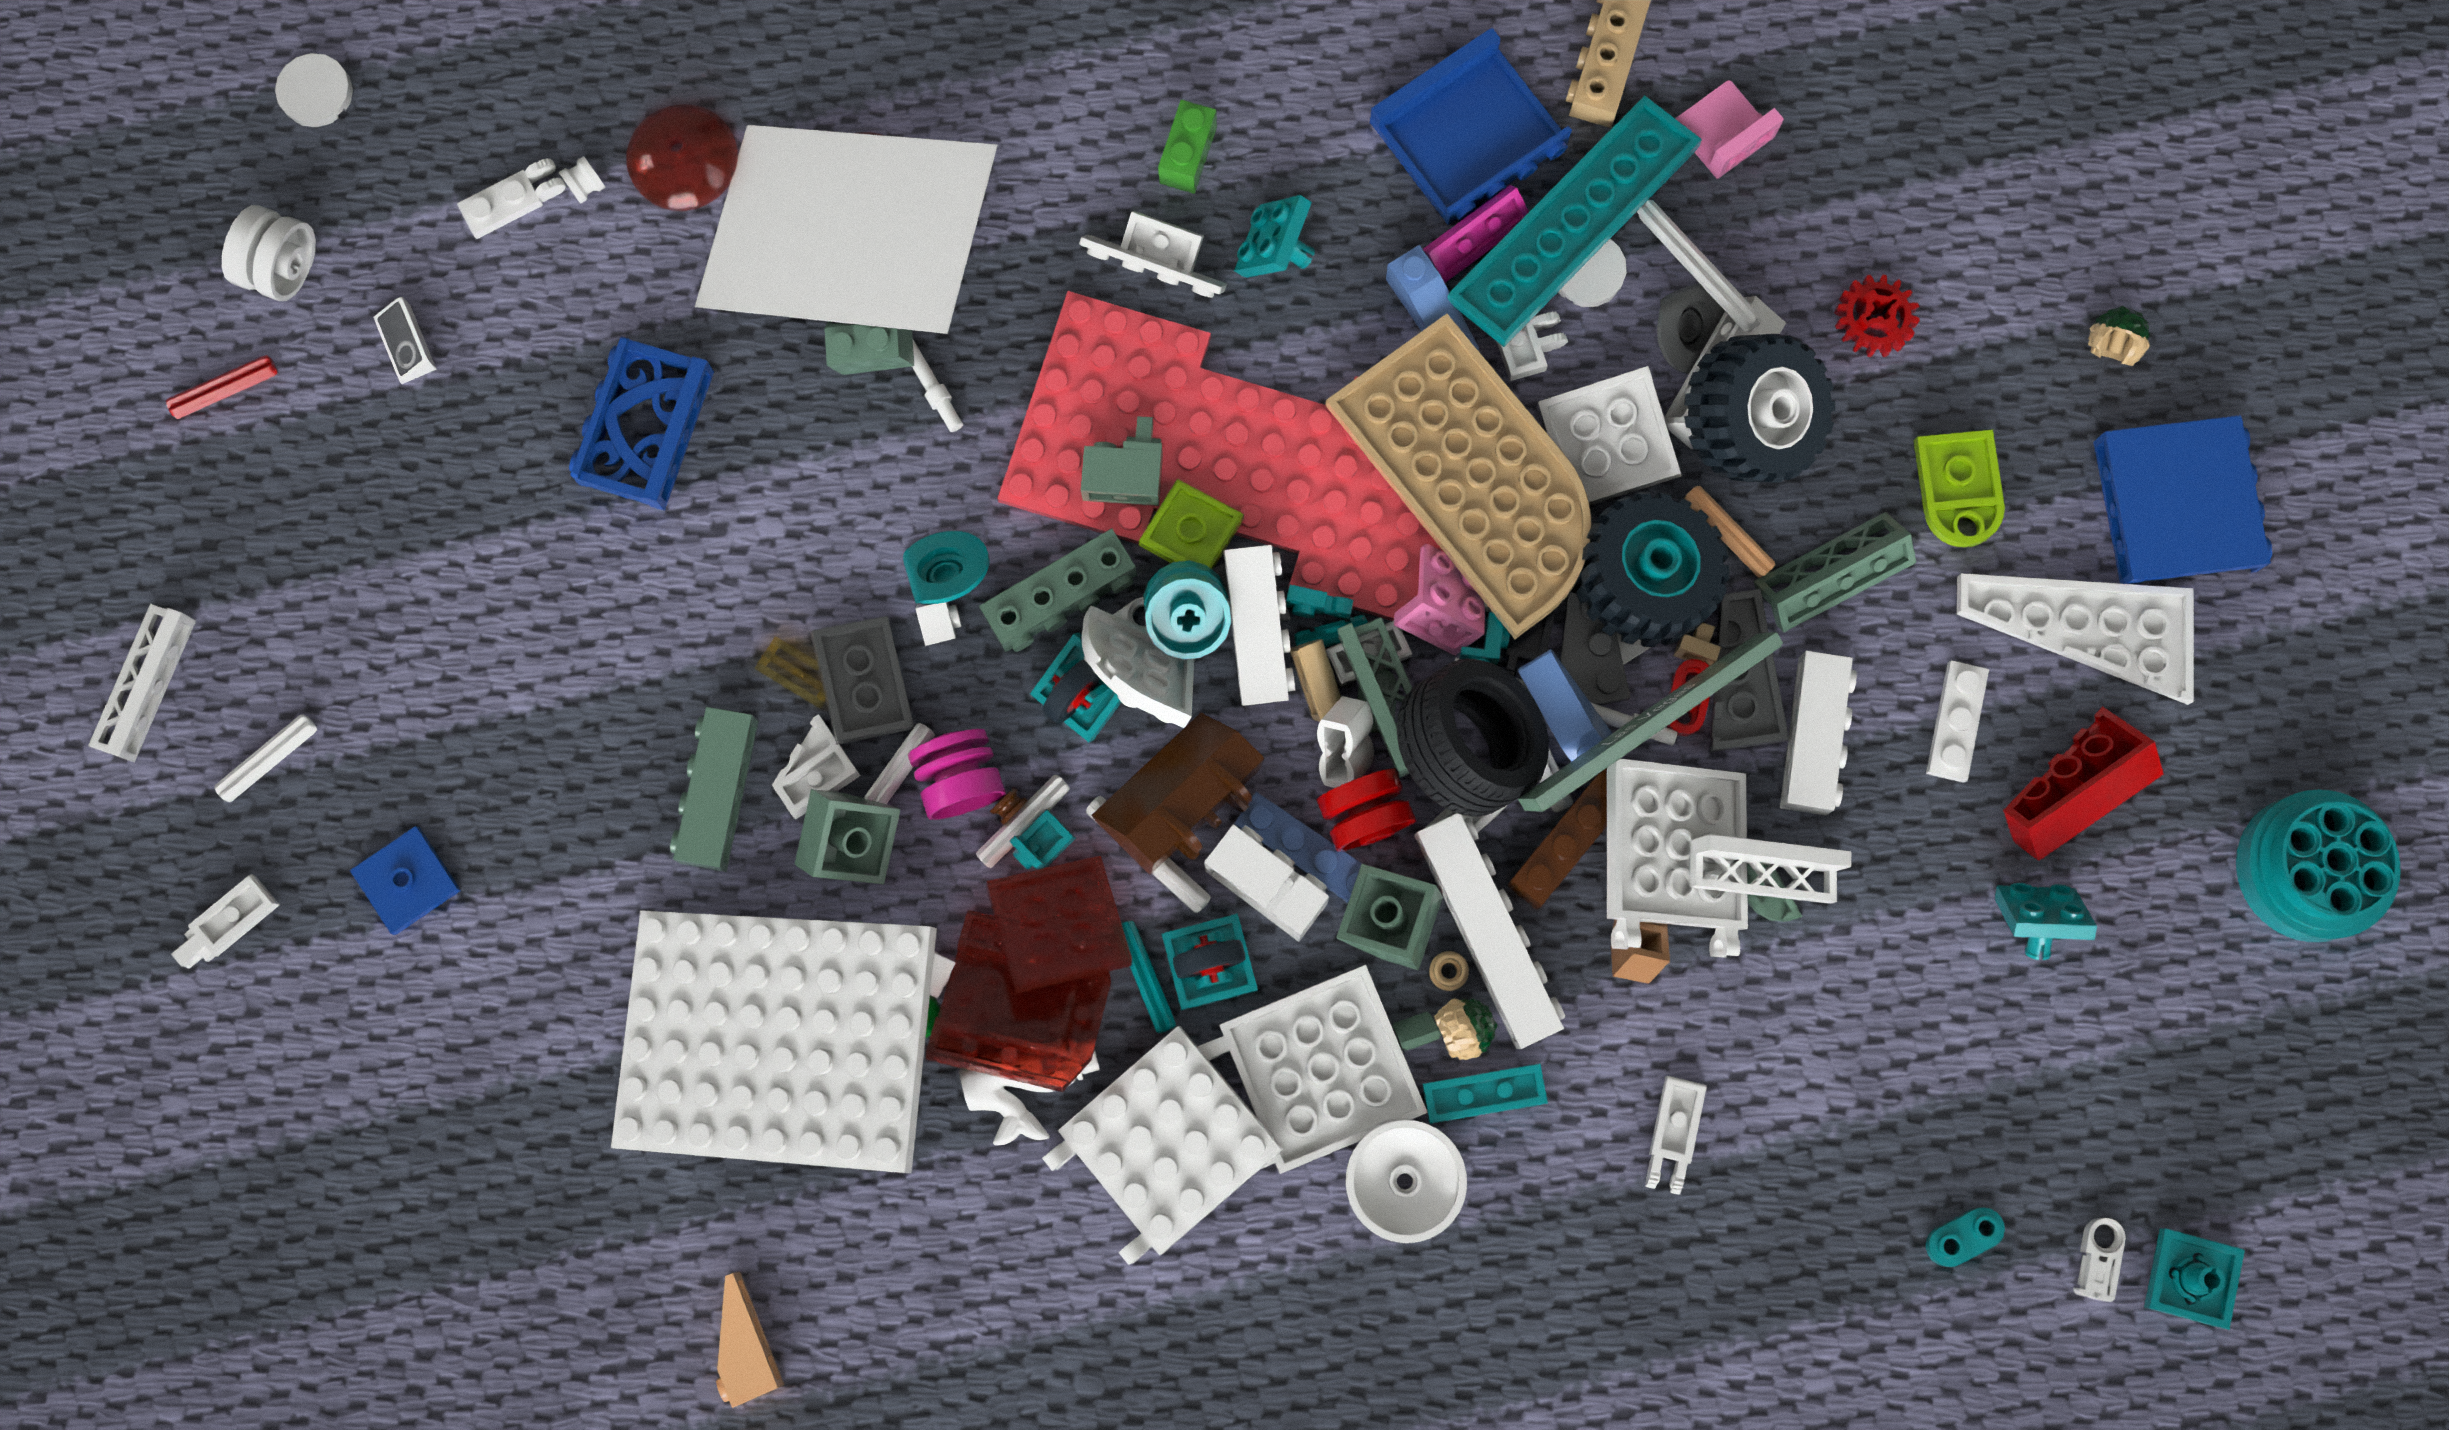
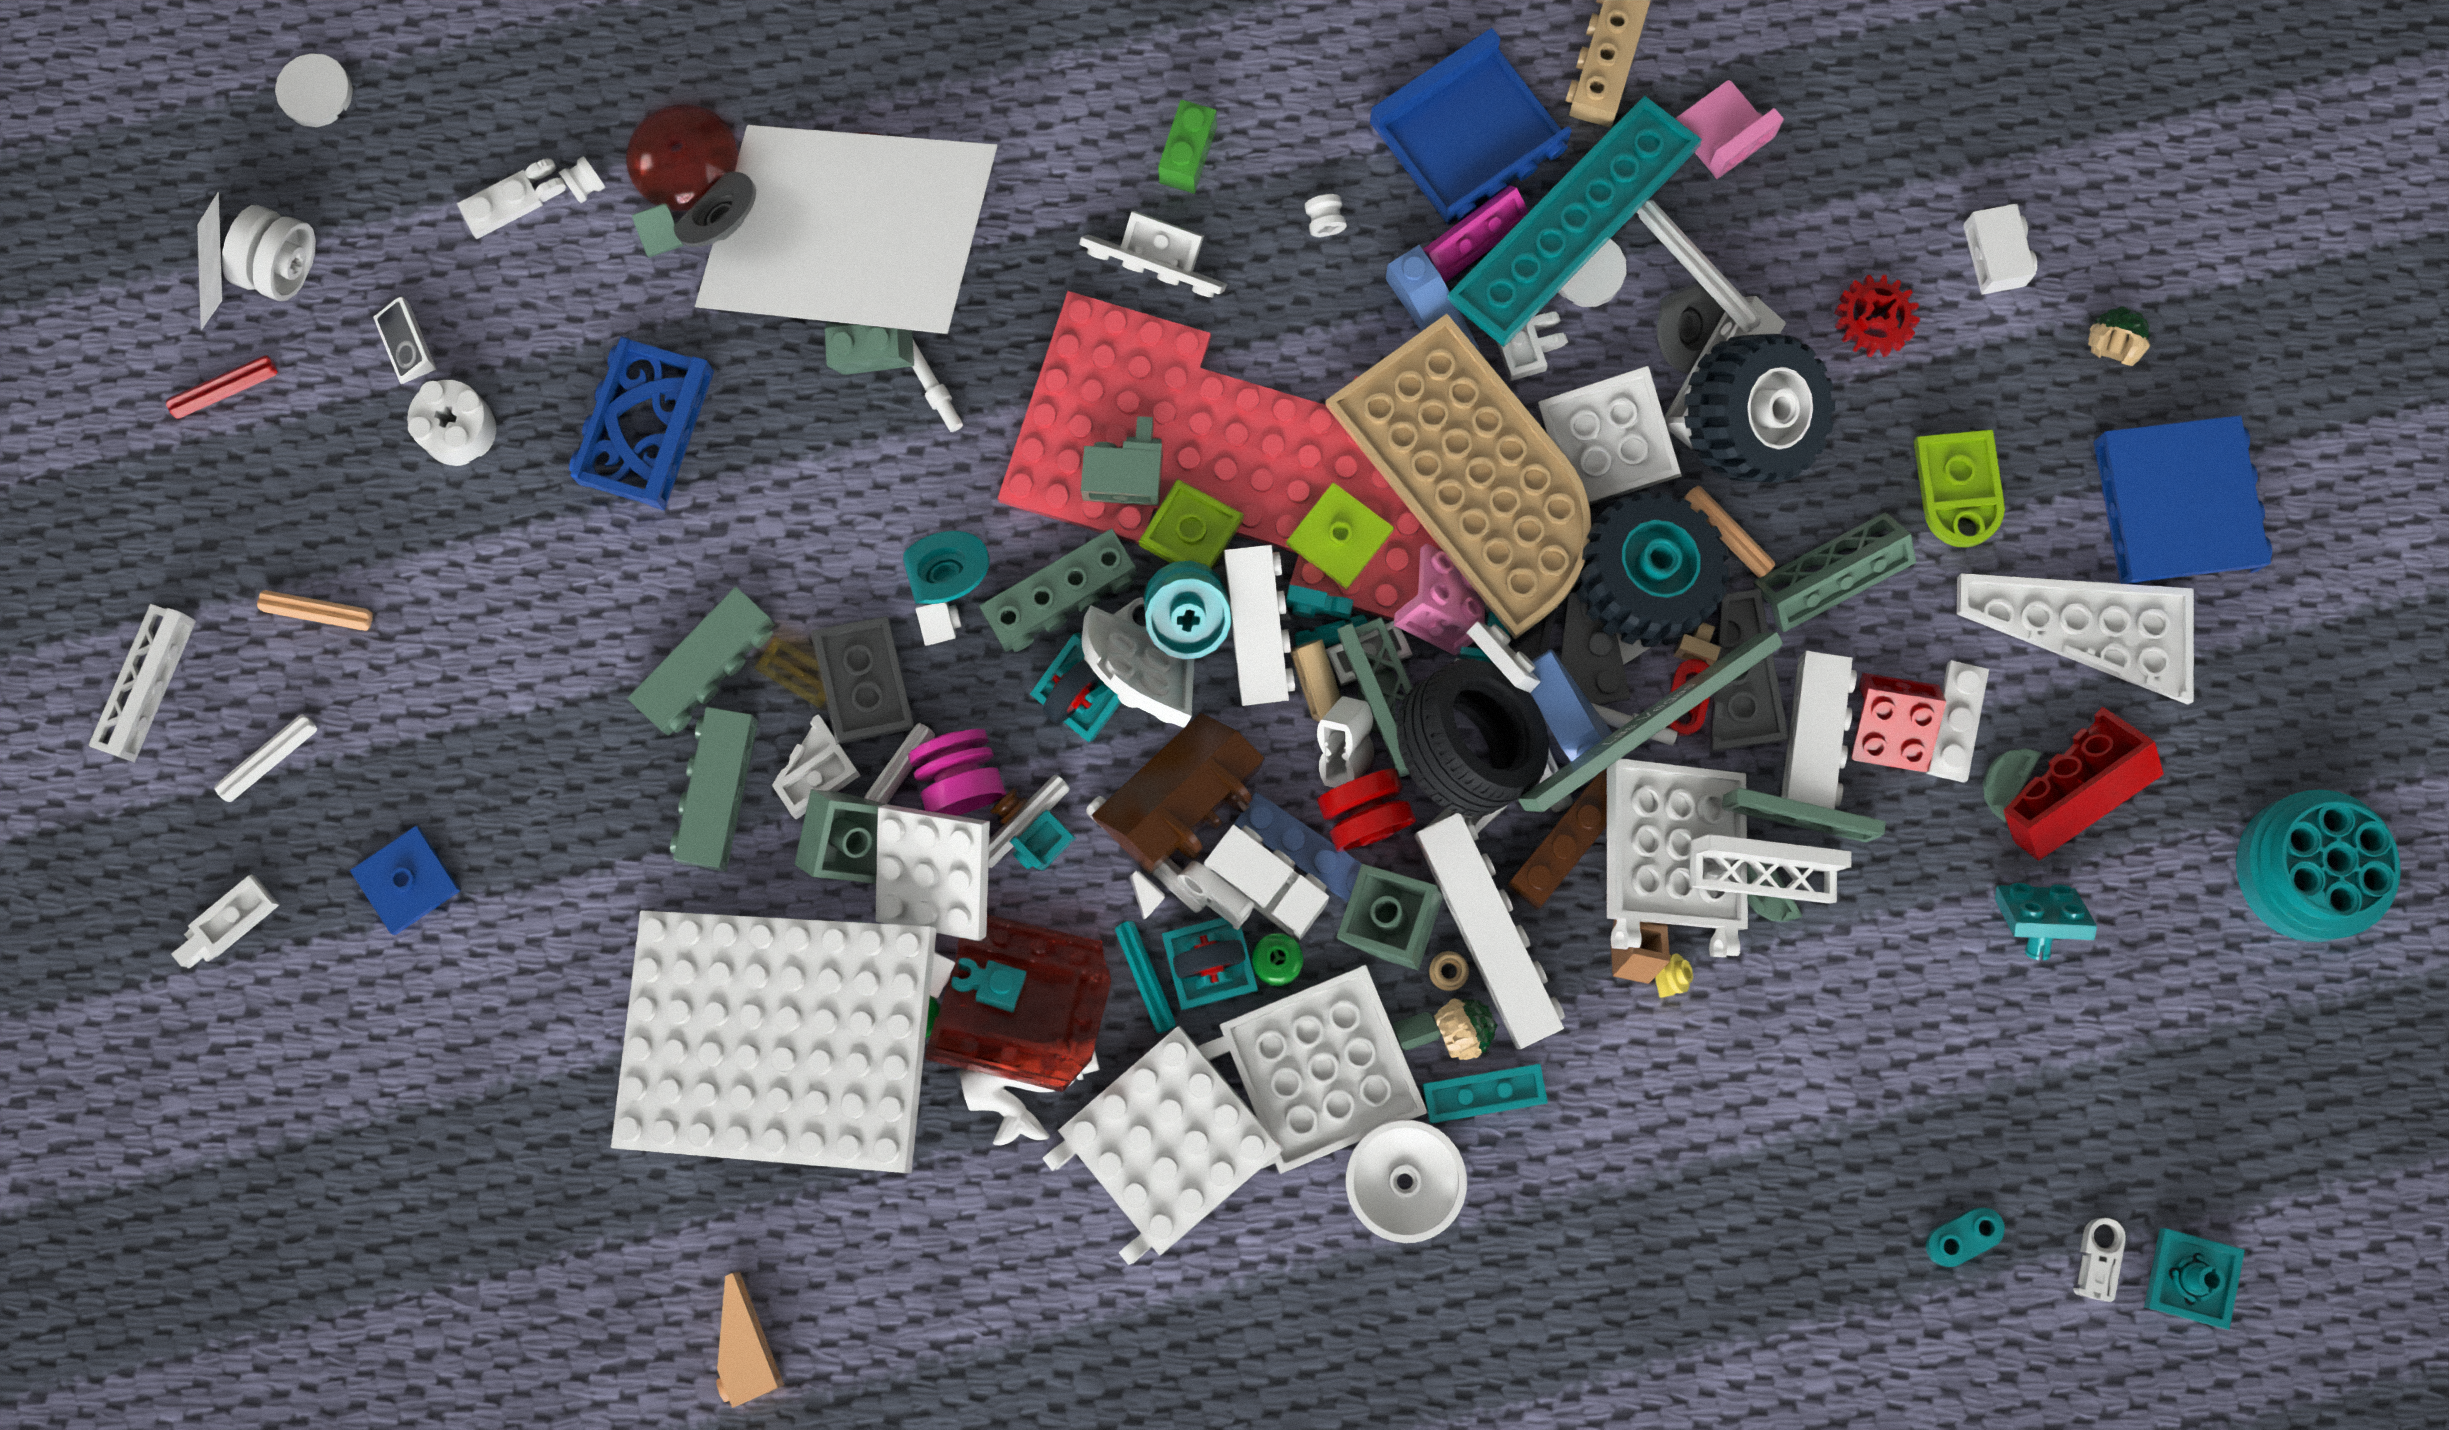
clear red plate [986,856,1132,993] -> none
teal plate [1234,195,1315,278] -> none
white hinge [1645,1076,1707,1195] -> none
none -> white sticker [197,192,222,330]
none -> light nougat axle [257,590,373,631]
none -> white brick [407,380,496,466]
none -> sand green brick [627,586,775,736]
none -> sand green slope [632,203,684,258]
none -> dark grey hat [673,172,756,247]
none -> white plate [876,804,990,941]
none -> teal plate [952,958,1026,1013]
none -> white slope [1130,871,1165,919]
none -> white piece [1177,861,1254,930]
none -> green head [1252,933,1303,986]
none -> lime plate [1286,482,1394,590]
none -> white wheel [1305,194,1347,237]
none -> white plate [1467,621,1541,693]
none -> light yellow plate [1655,954,1693,998]
none -> sand green tile [1722,787,1886,842]
none -> bracket [1851,672,1947,772]
none -> white brick [1963,204,2037,295]
none -> sand green tile [1982,748,2041,822]

